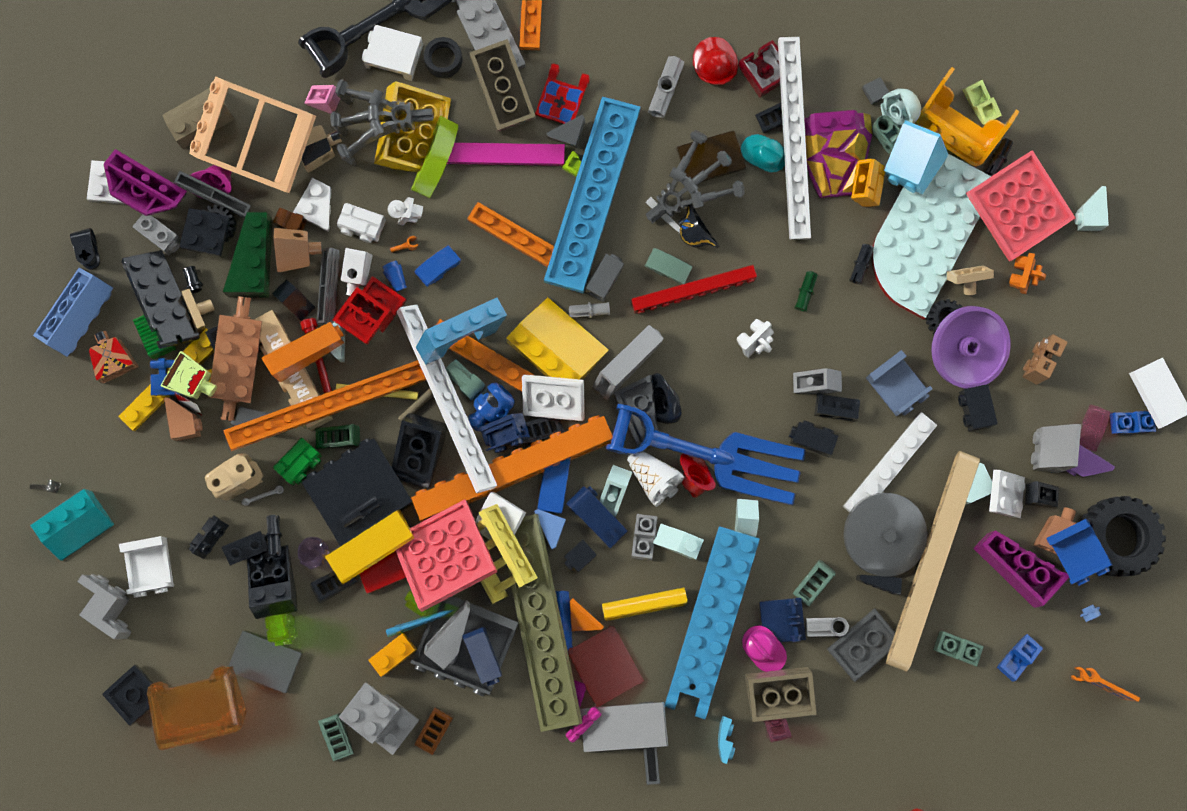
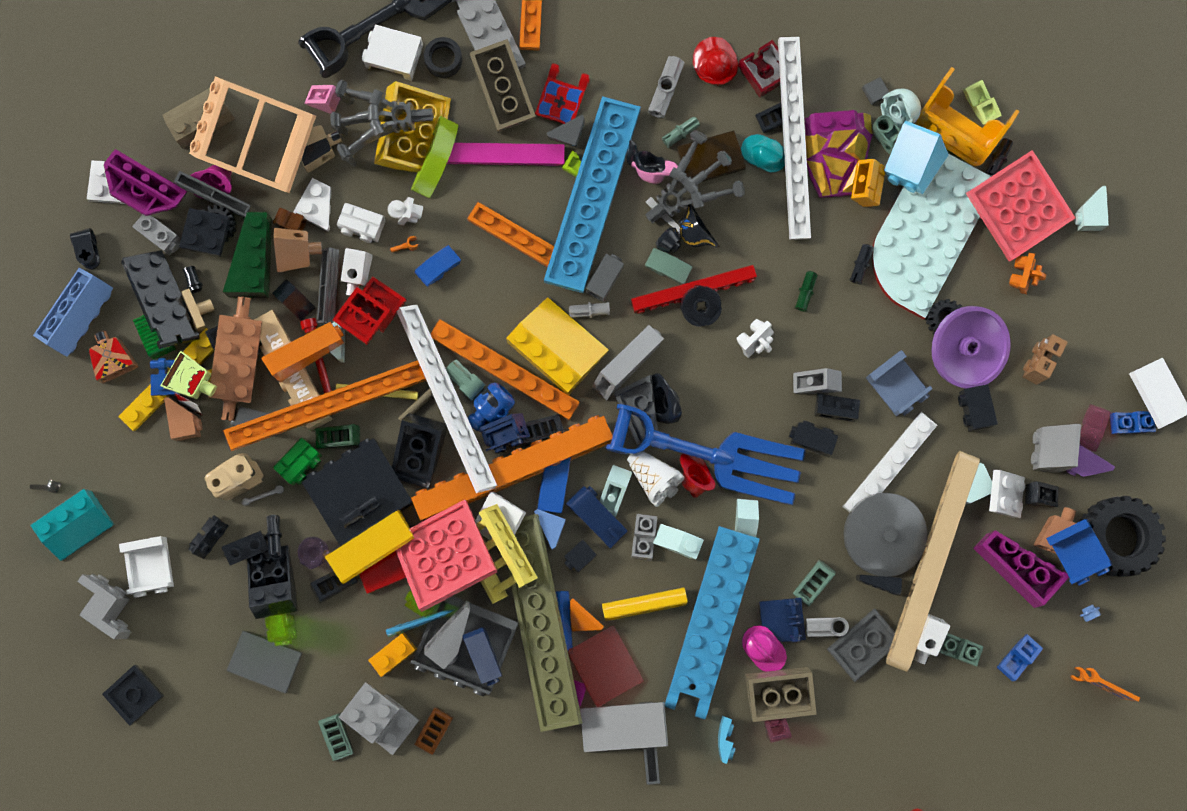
clear orange windscreen [147,666,247,750] -> none
blue cone [382,260,407,292] -> none
dark azure arch [416,298,507,365] -> none
white tile [522,375,585,421] -> none
dark pink axle [566,707,601,743] -> none
tan tile [947,266,994,295] -> none
none -> black hair [626,140,678,184]
none -> black cone [656,227,682,253]
none -> sand green axle [662,117,700,148]
none -> black plate [680,285,722,327]
none -> white torso [914,614,950,665]

